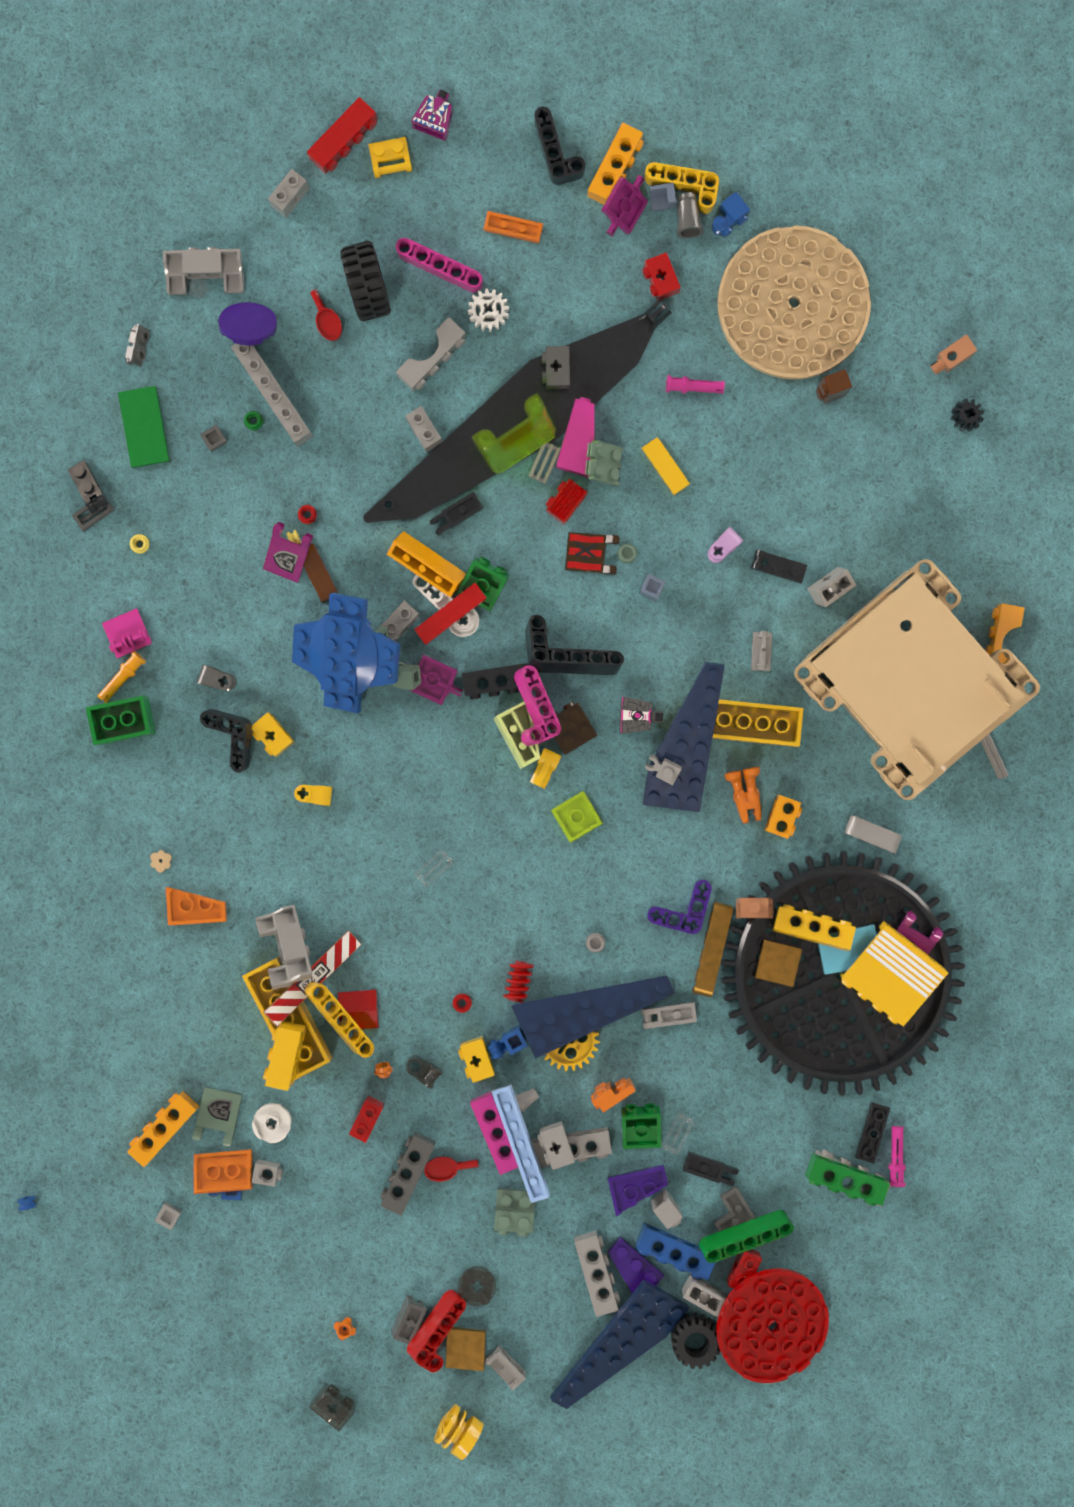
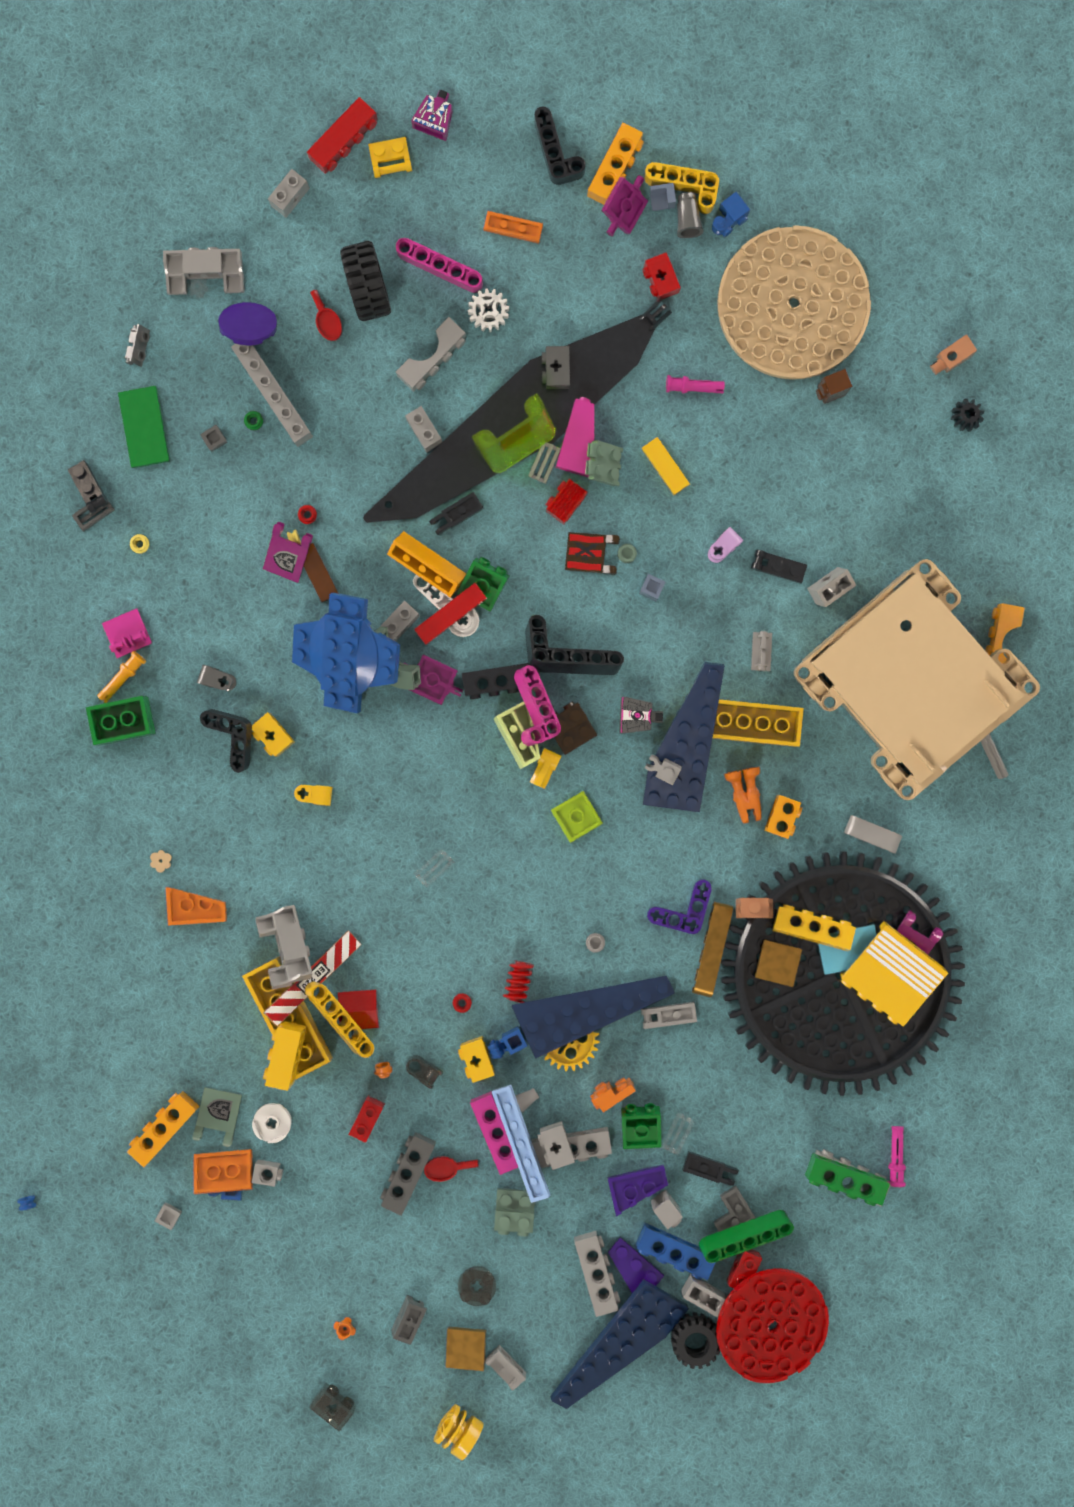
red beam [407,1290,466,1373] -> none
black tile [855,1102,890,1164] -> none

